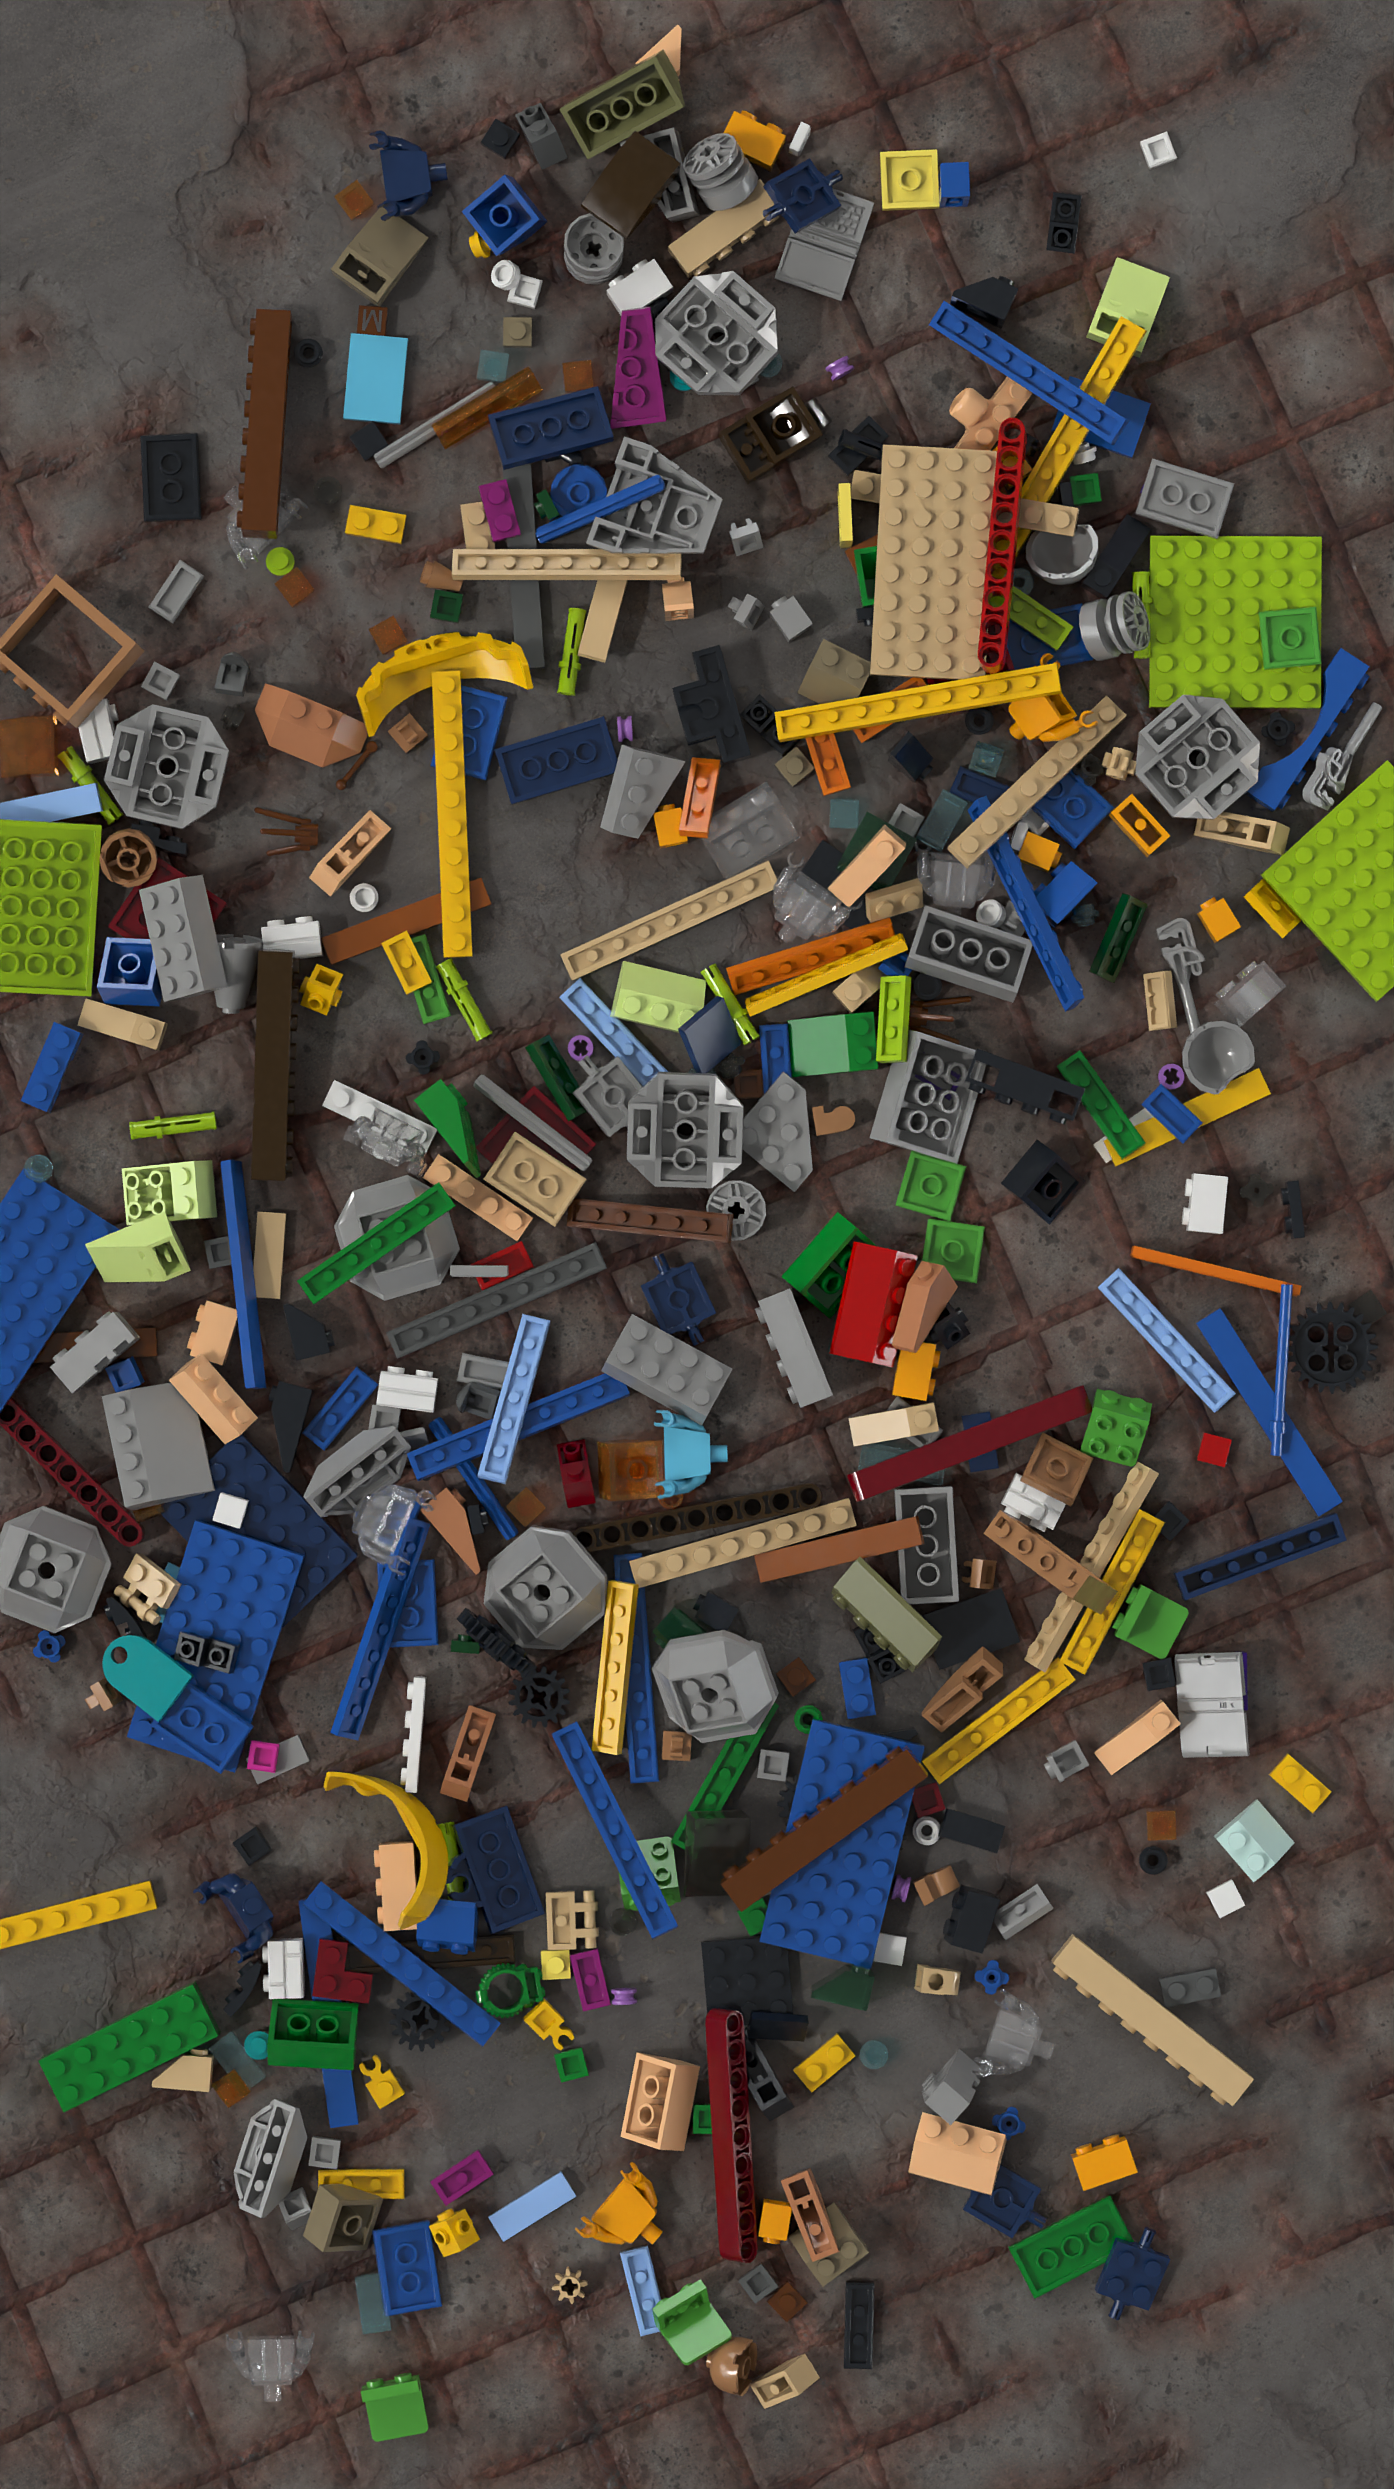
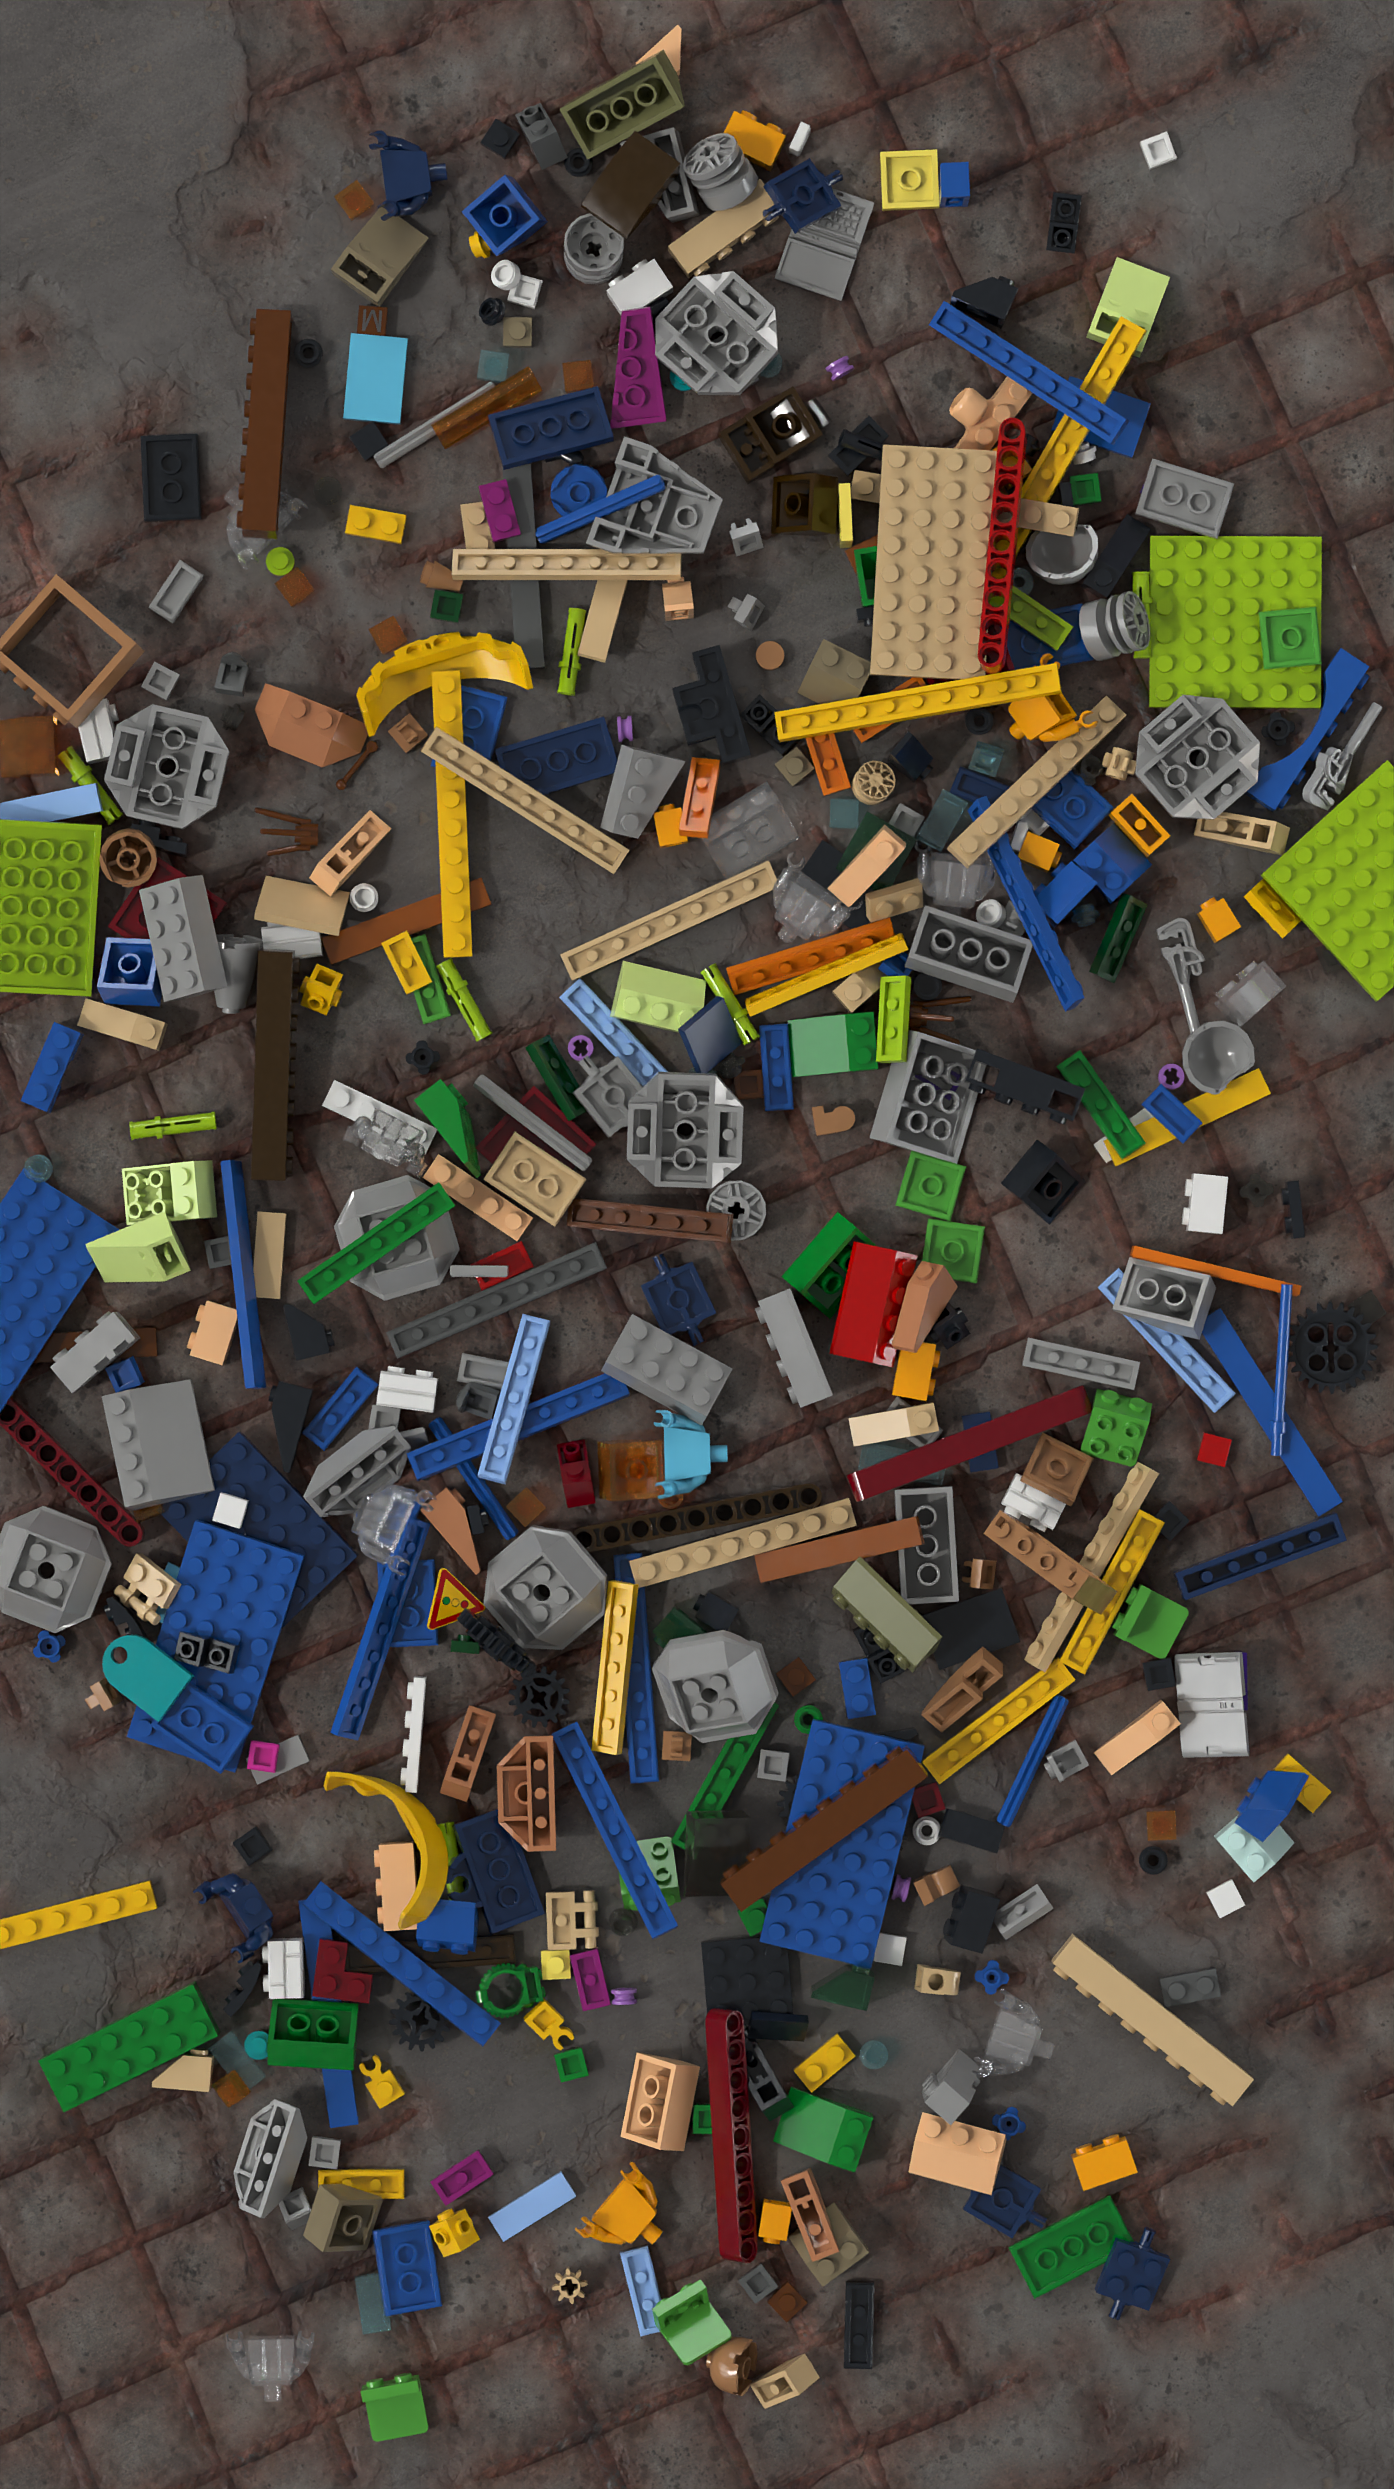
light nougat brick [169,1353,258,1444] -> none
dark green plate [534,489,560,522] -> none
light grey plate [742,1071,813,1192] -> none
light grey brick [770,596,813,643] -> none
tan plate [1143,971,1177,1031] -> none
none -> tan tile [254,876,350,936]
none -> tan plate [421,726,629,874]
none -> piece [427,1568,485,1630]
none -> black plate [479,298,506,326]
none -> nougat wedge [497,1735,556,1852]
none -> black plate [564,148,593,177]
none -> medium nougat tile [756,641,784,671]
none -> dark brown slope [771,473,838,536]
none -> green slope [773,2086,873,2172]
none -> tan wheel [852,761,895,805]
none -> blue axle [997,1694,1069,1827]
none -> light grey plate [1022,1338,1140,1390]
none -> blue slope [1072,823,1152,904]
none -> light grey slope [1113,1257,1216,1340]
none -> blue slope [1234,1771,1309,1842]

